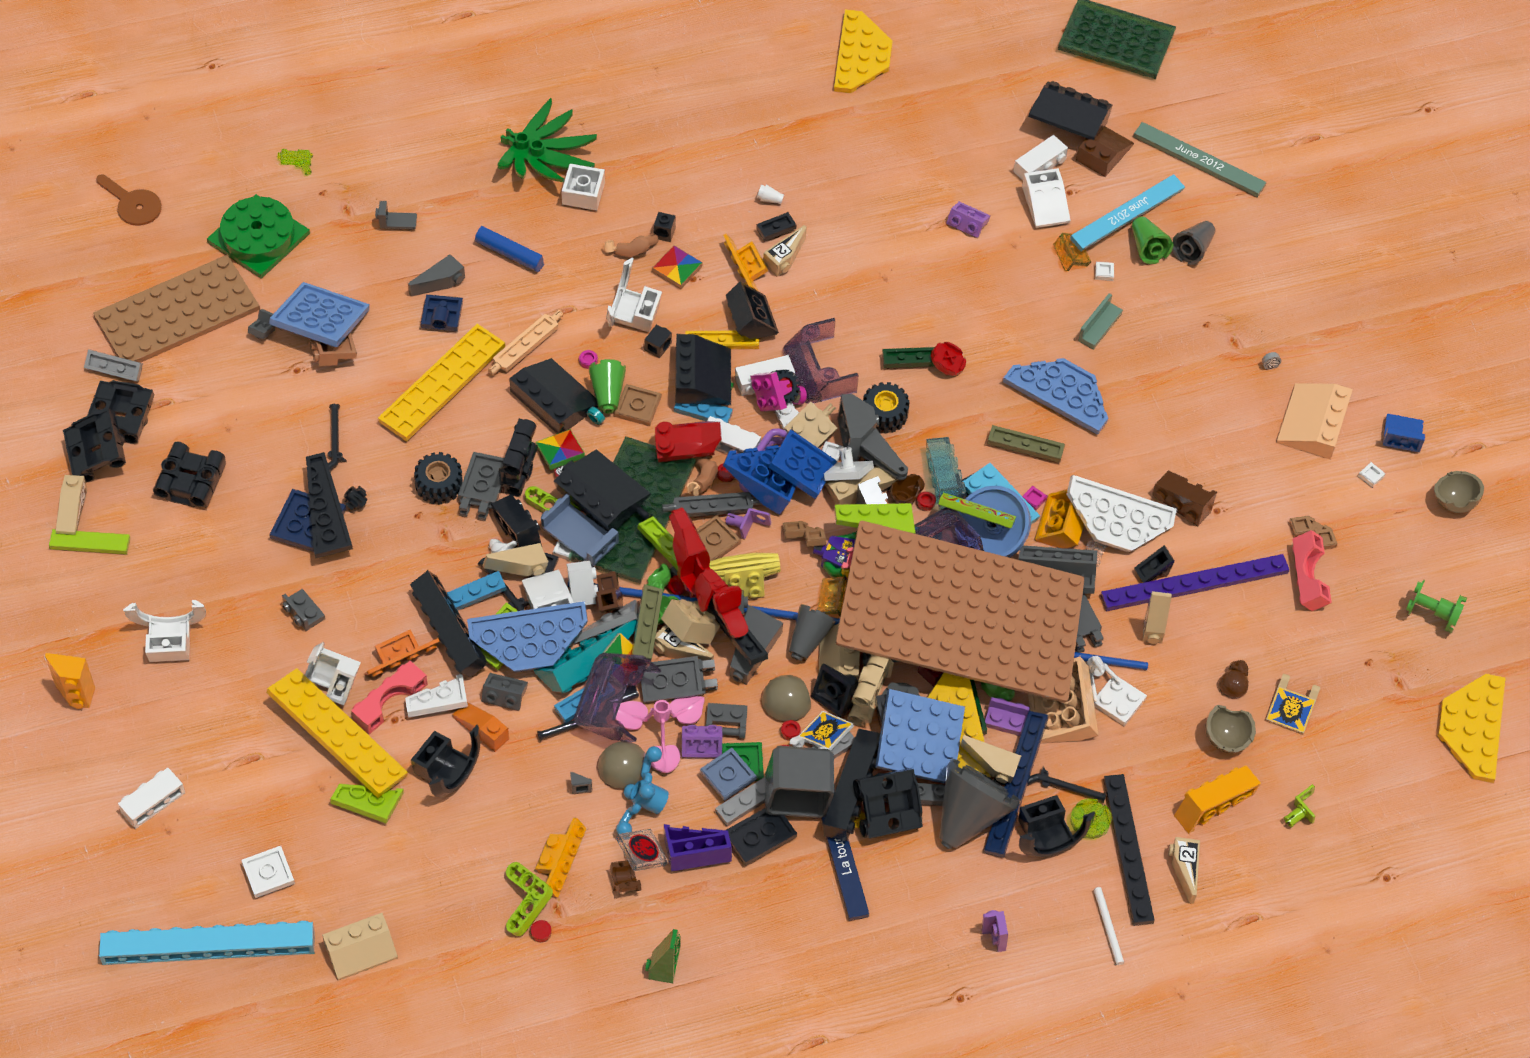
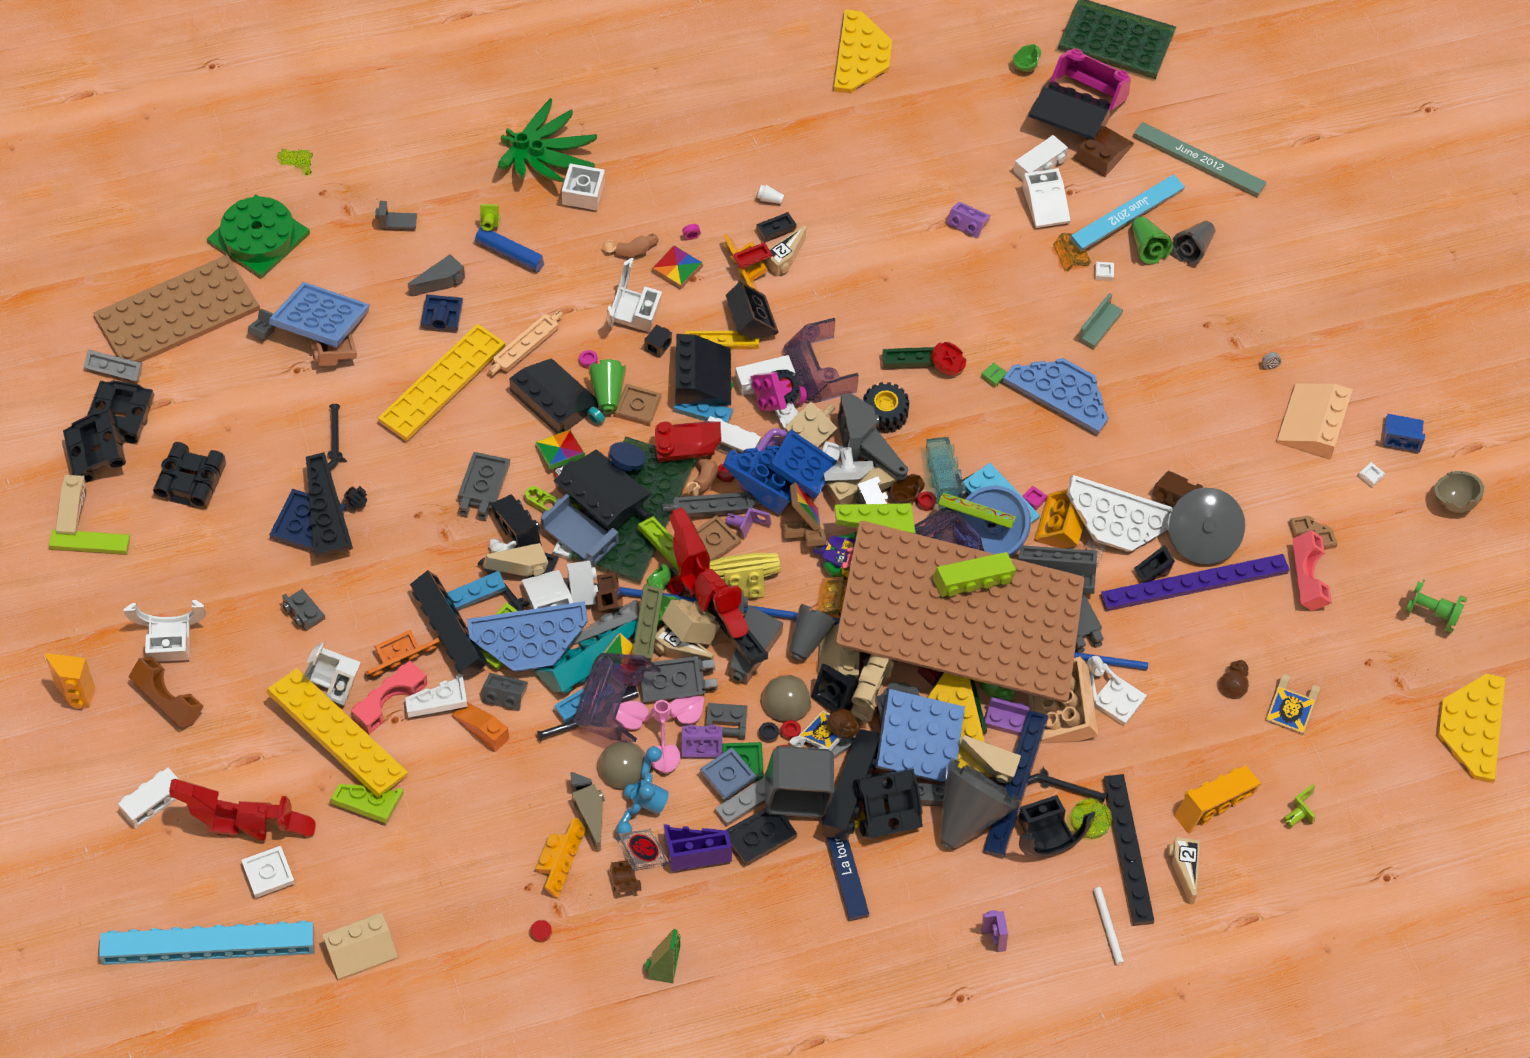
dark orange piece [96,174,162,226] -> none
black piece [411,725,480,797] -> none
black wheel [414,452,463,505] -> none
black piece [499,418,538,496] -> none
lime beam [506,862,553,936] -> none
black brick [654,212,676,242] -> none
olive plate [987,425,1065,463] -> none
tan slope [1143,592,1172,644] -> none
dark tan cylinder [1205,705,1256,753] -> none
none -> dark orange arch [128,657,204,727]
none -> red piece [169,779,316,841]
none -> lime bracket [480,204,500,231]
none -> dark tan slope [572,784,605,852]
none -> dark blue tile [608,442,646,471]
none -> dark pink tile [682,224,701,240]
none -> red tile [732,242,773,269]
none -> black tile [759,722,779,743]
none -> tile [790,482,821,531]
none -> reddish brown hair [826,709,860,738]
none -> lime brick [932,552,1016,597]
none -> bright green tile [981,362,1007,387]
none -> bright green hair [1013,44,1041,72]
none -> dark pink windscreen [1051,48,1131,110]
none -> dark grey dish [1168,487,1245,564]

